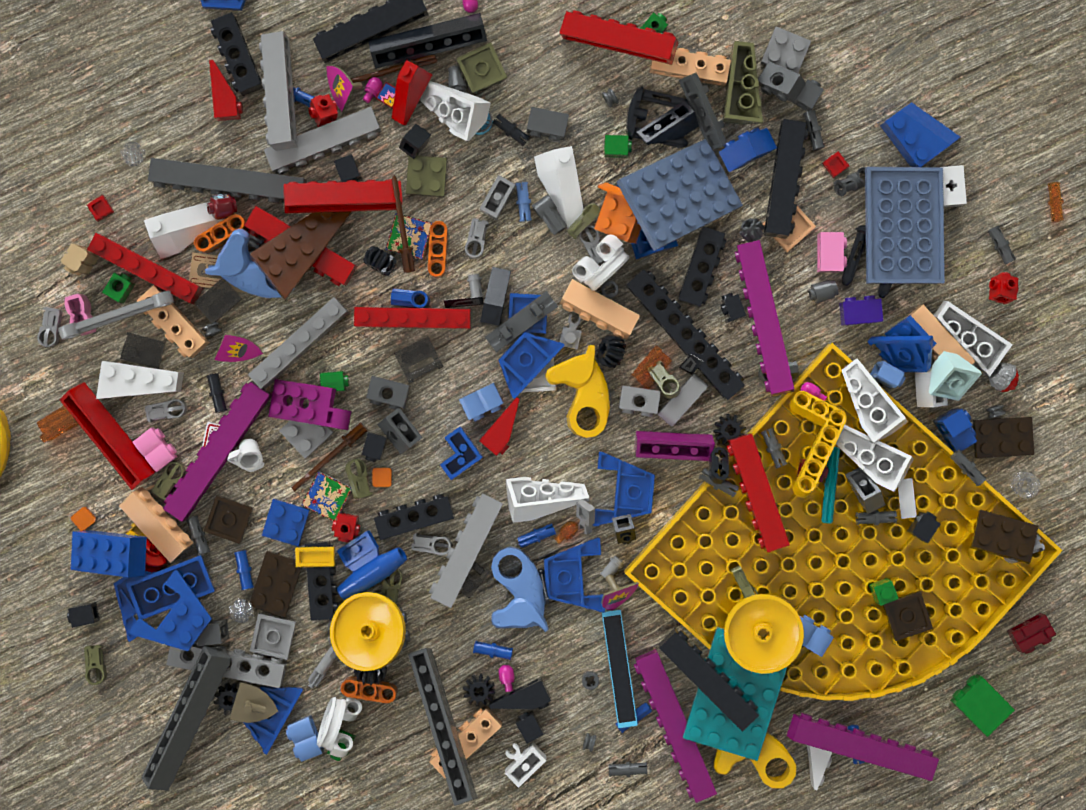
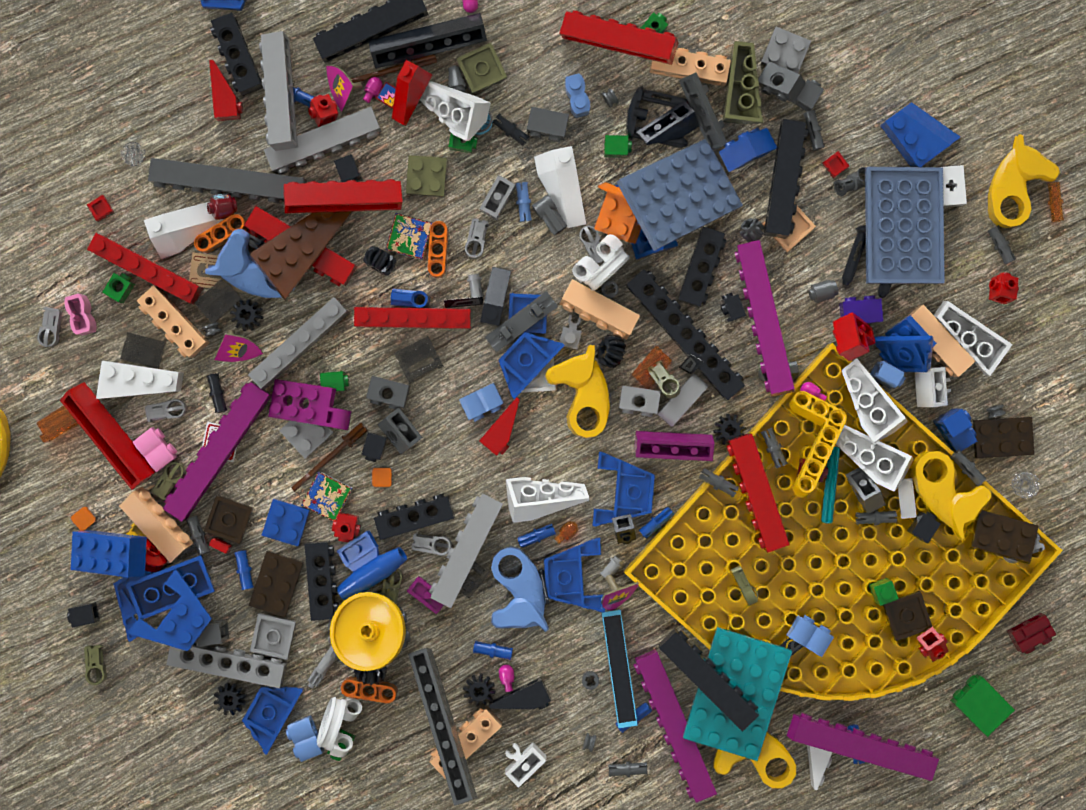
light grey piece [58,291,174,340] -> none
tan brick [61,243,99,276] -> none
dark grey brick [141,646,231,791] -> none
white piece [228,439,264,472] -> none
clear gear [229,599,254,623] -> none
dark tan shield [229,682,278,723] -> none
yellow tile [295,547,335,567] -> none
olive piece [345,459,373,499] -> none
reddish brown piece [392,175,415,273] -> none
black brick [399,124,431,159] -> none
blue brick [440,426,483,480] -> none
black brick [516,711,544,744] -> none
olive piece [567,203,601,239] -> none
light grey plate [576,499,595,535] -> none
black beam [709,447,729,484] -> none
yellow dish [724,594,804,674] -> none
bright pink brick [817,232,847,273] -> none
light aqua slope [929,351,982,401] -> none
light grey piece [988,362,1019,392] -> none
none -> red tile [209,537,233,554]
none -> black gear [230,299,264,332]
none -> magenta plate [407,576,444,615]
none -> green brick [448,133,478,154]
none -> medium blue brick [565,73,590,118]
none -> blue axle [639,507,674,539]
none -> red brick [833,312,876,361]
none -> yellow animal [911,451,992,541]
none -> red brick [917,627,949,662]
none -> yellow animal [988,134,1060,229]

